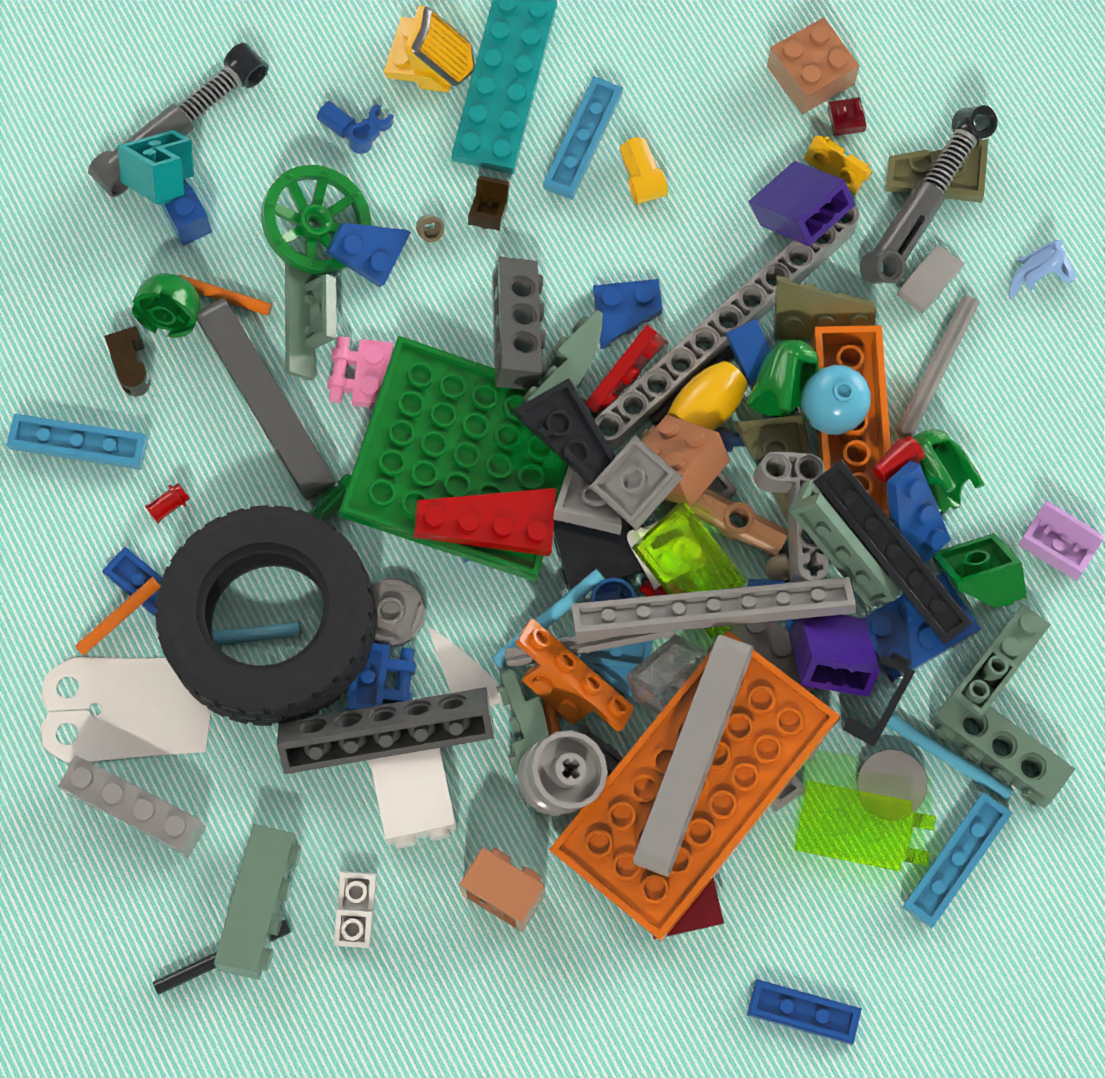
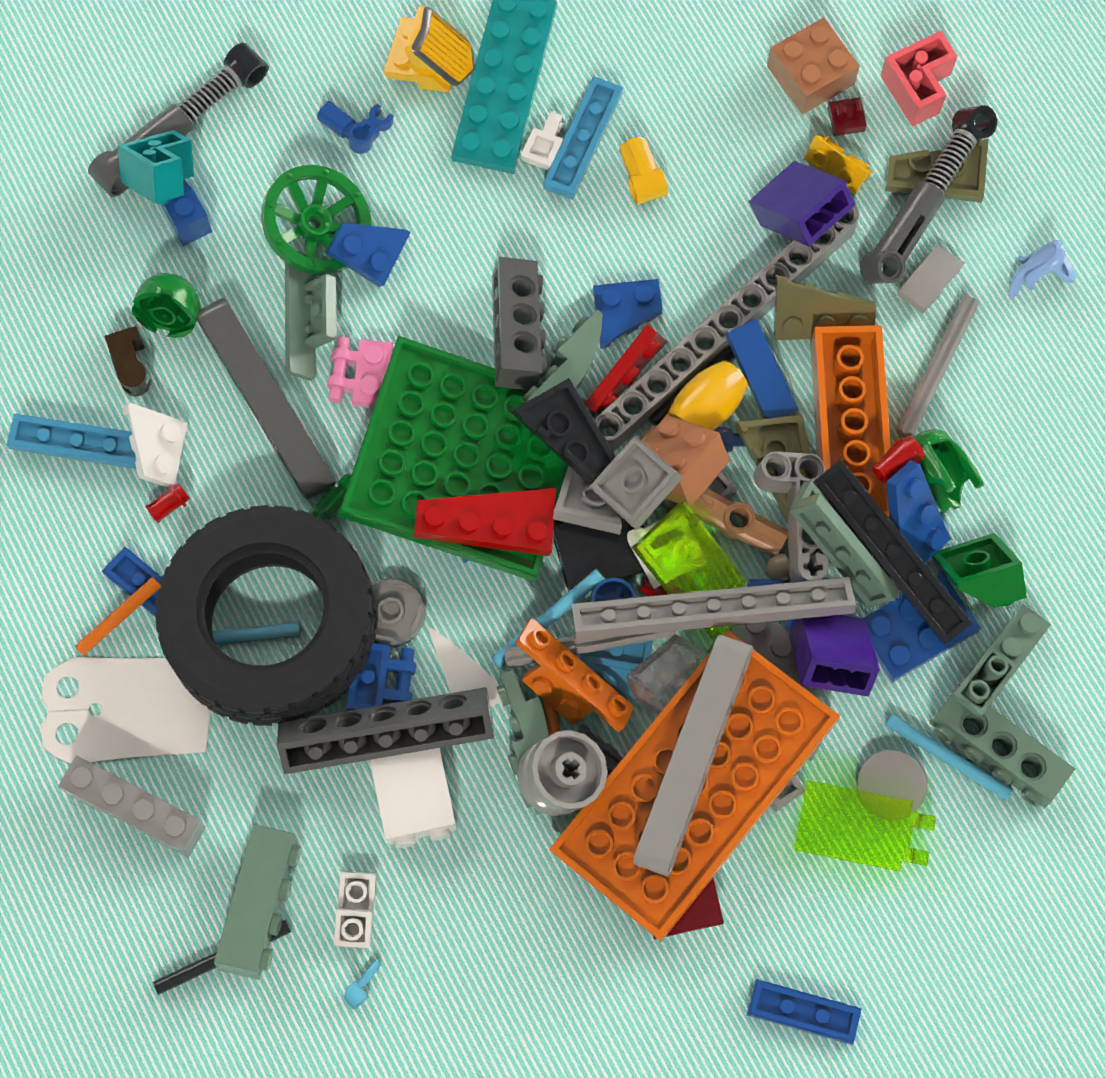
orange bar [179,274,272,316] -> none
dark tan hinge [416,214,444,242] -> none
nougat brick [459,847,545,932] -> none
dark brown bracket [468,176,510,231] -> none
green hair [746,339,819,421] -> none
medium azure cylinder [801,365,871,435] -> none
black panel [842,652,915,747] -> none
dark azure plate [902,792,1013,929] -> none
lavender bracket [1018,501,1105,581] -> none
none -> white wing [123,403,188,488]
none -> medium azure hand [344,959,381,1010]
none -> white plate [521,111,564,171]
none -> coral brick [880,31,958,127]

